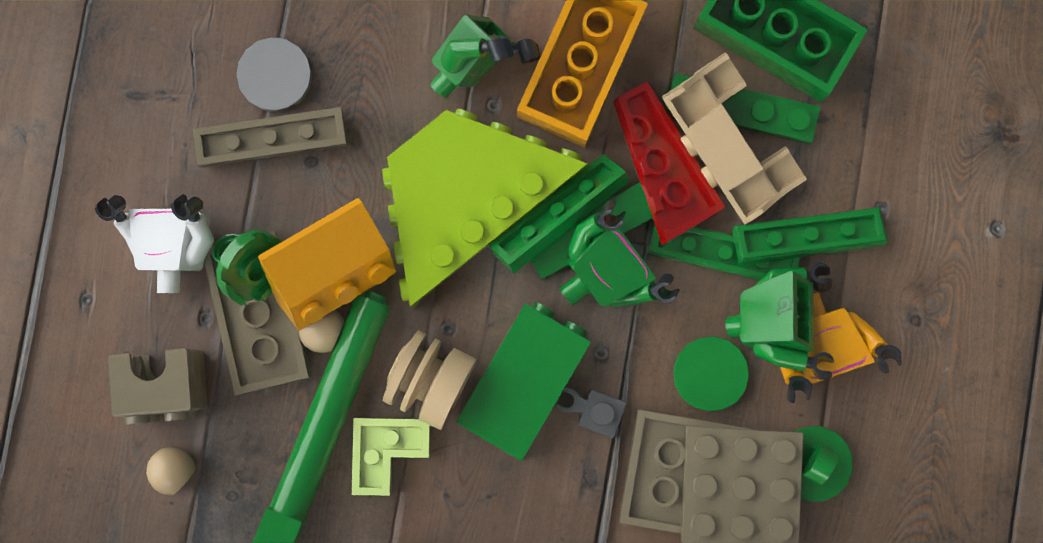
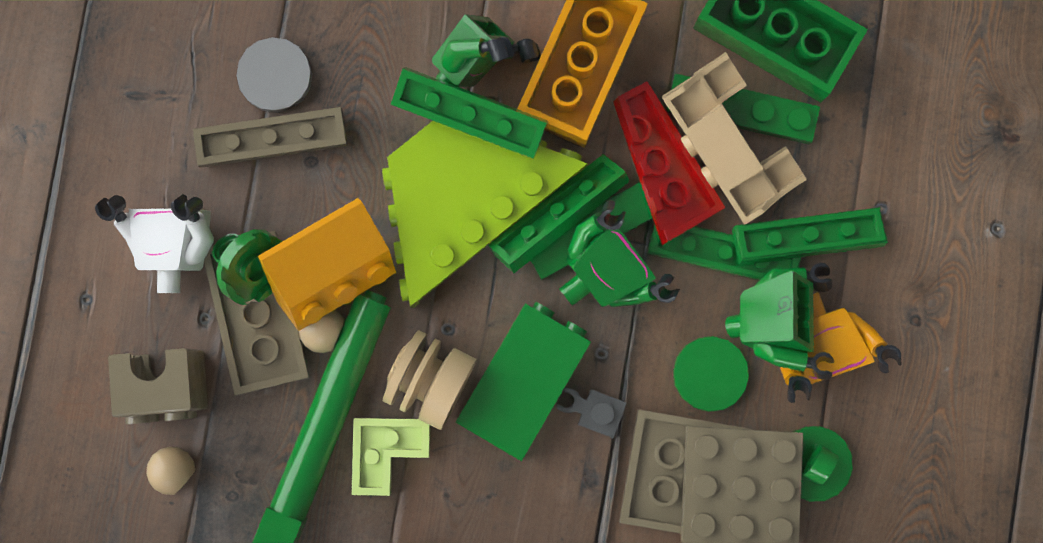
none -> green plate [390,67,548,159]

